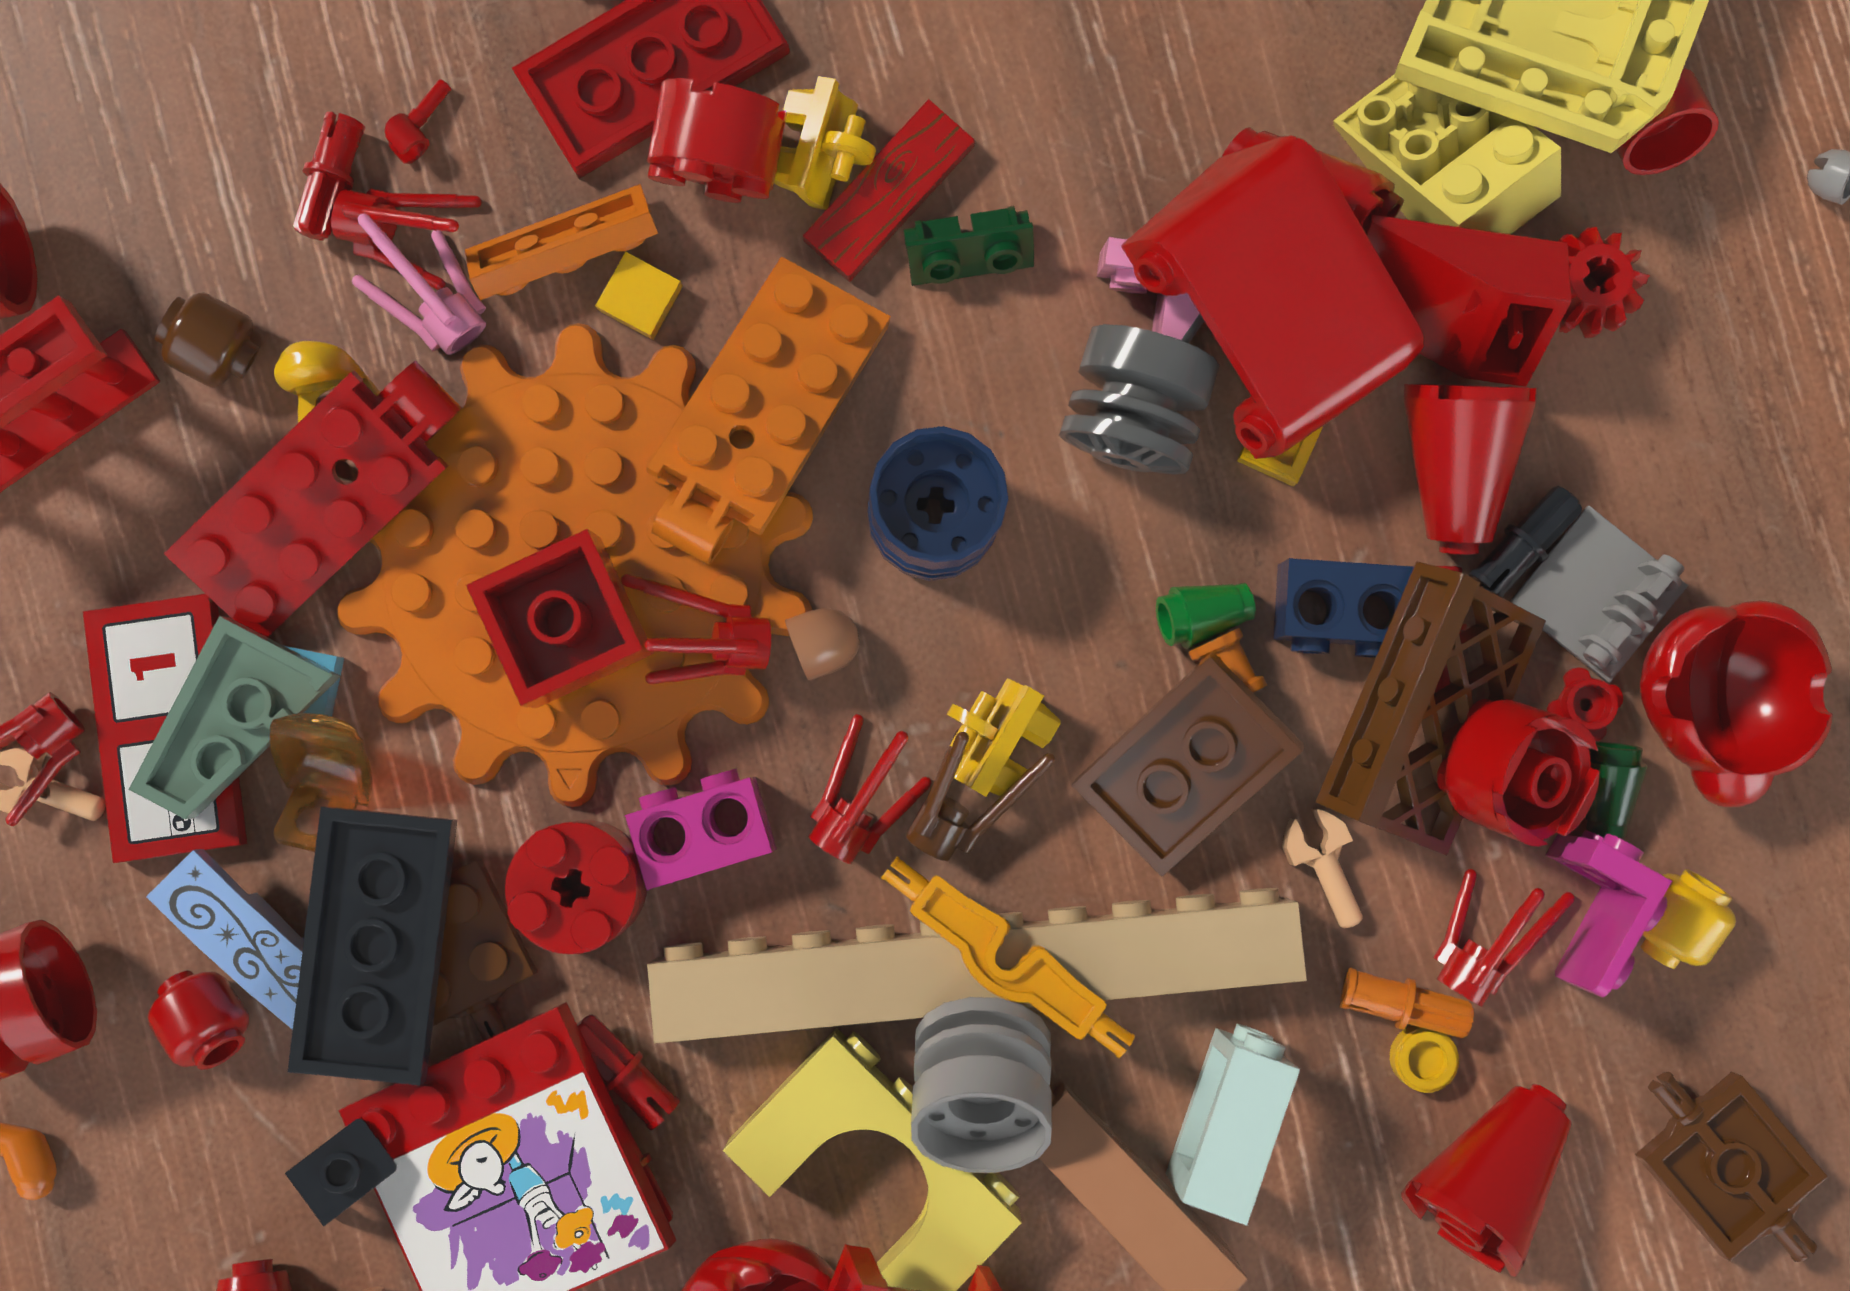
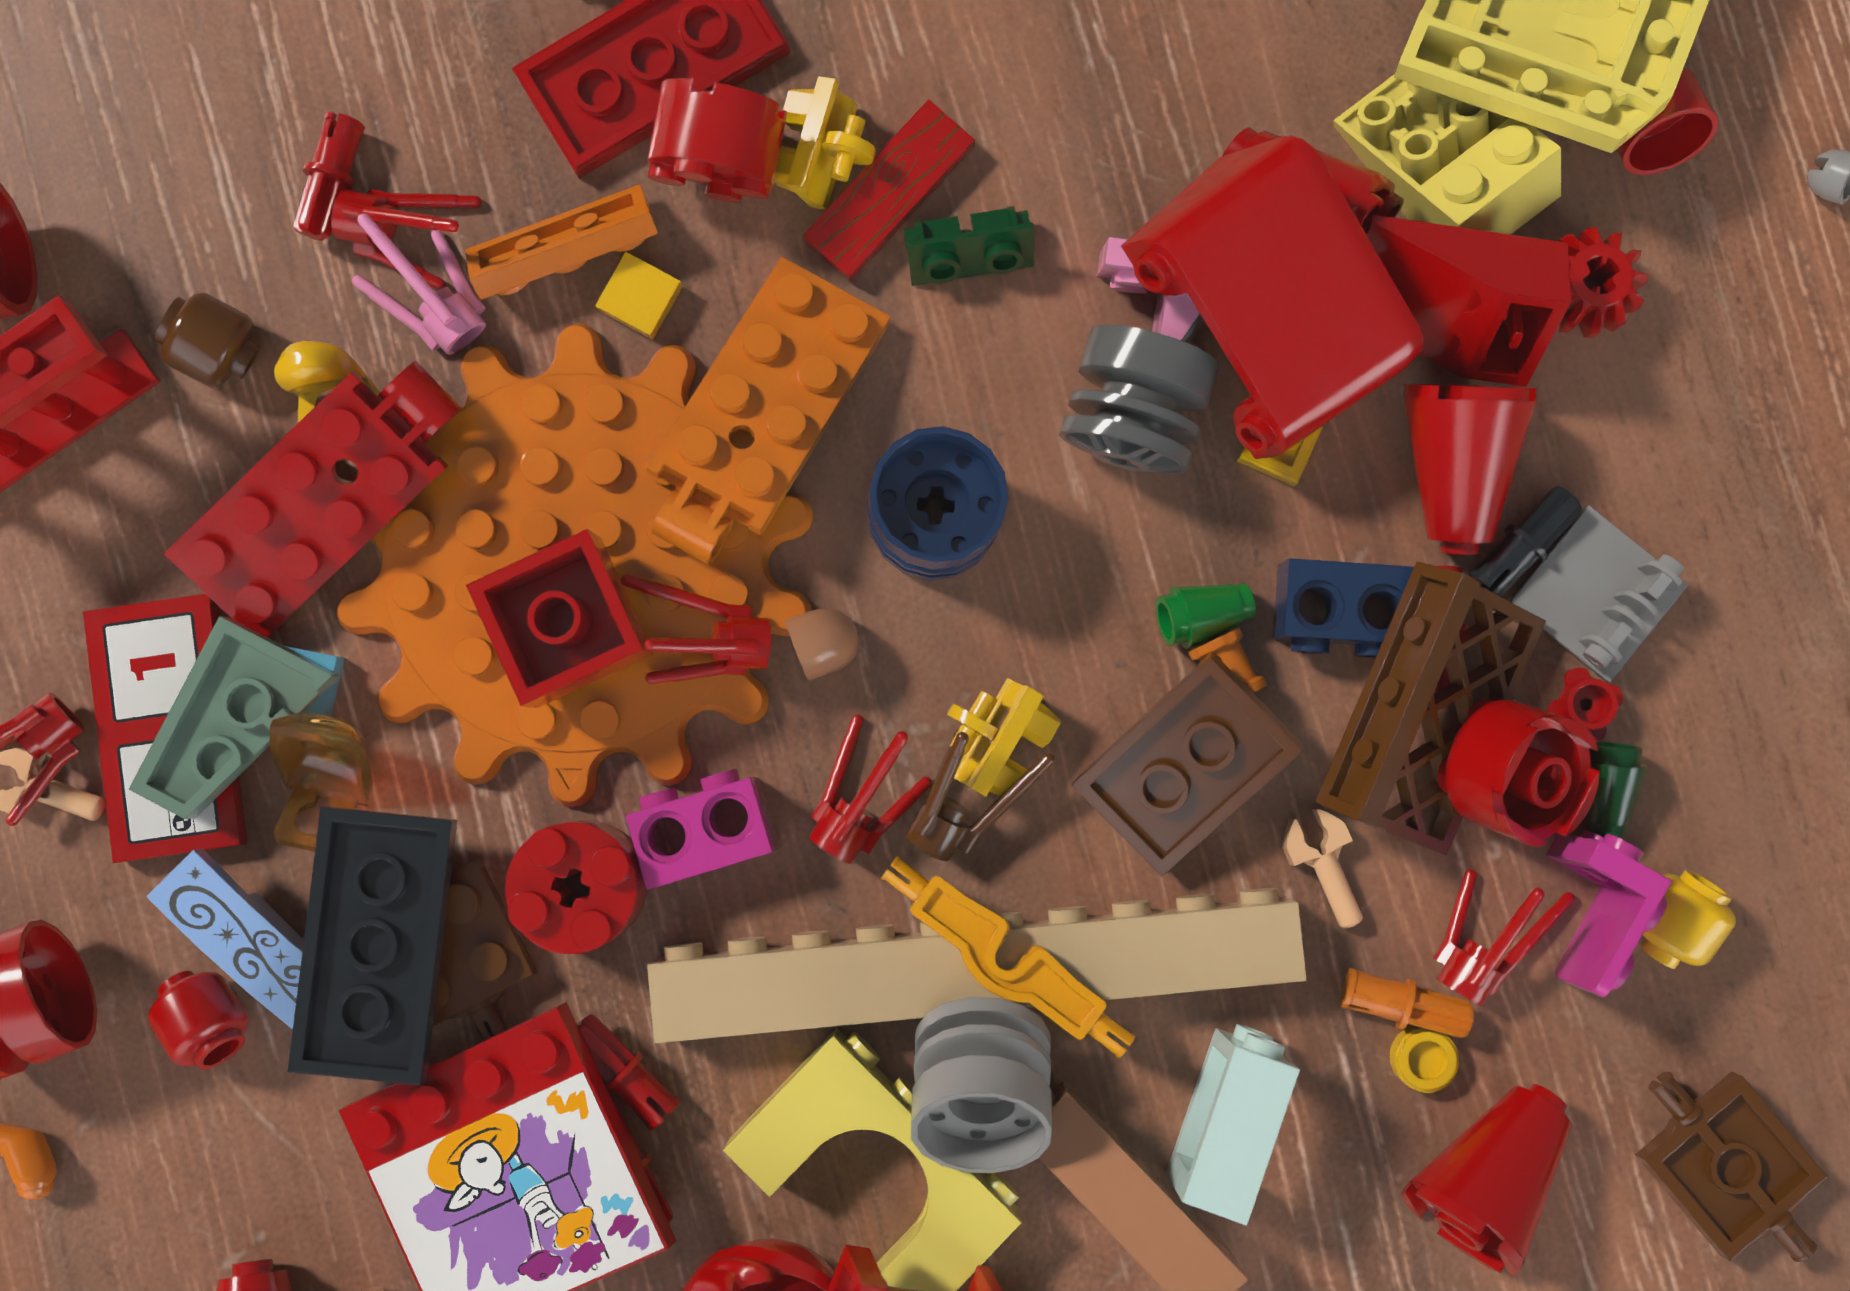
black bracket [285,1118,397,1227] -> none
red hand [385,79,451,164] -> none
red piece [1640,601,1833,807] -> none

